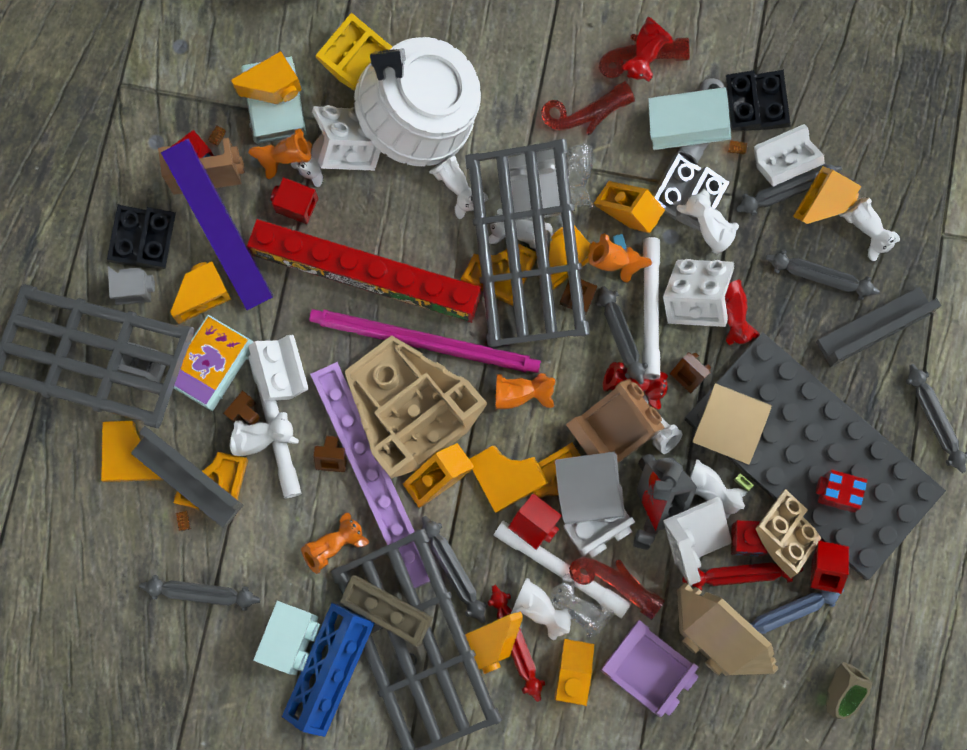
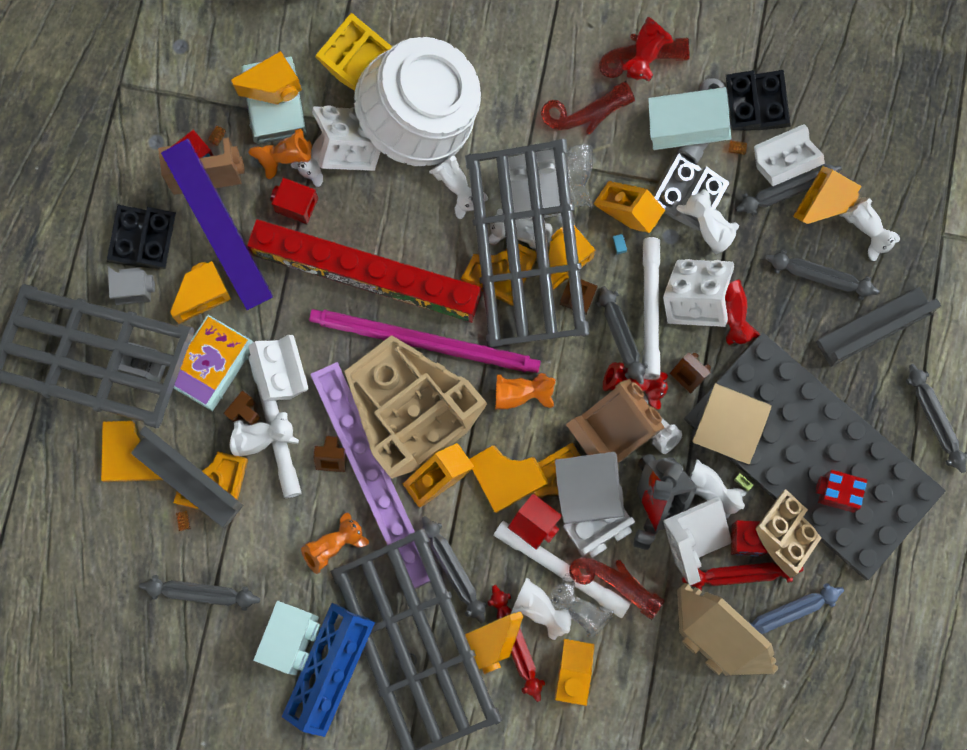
dark tan tile [339,575,433,646] -> none
black tile [370,48,406,81] -> none
orange animal [589,233,652,283] -> none
lavender panel [600,620,699,717] -> none
red brick [810,541,849,594] -> none
dark tan rock [826,662,873,719] -> none

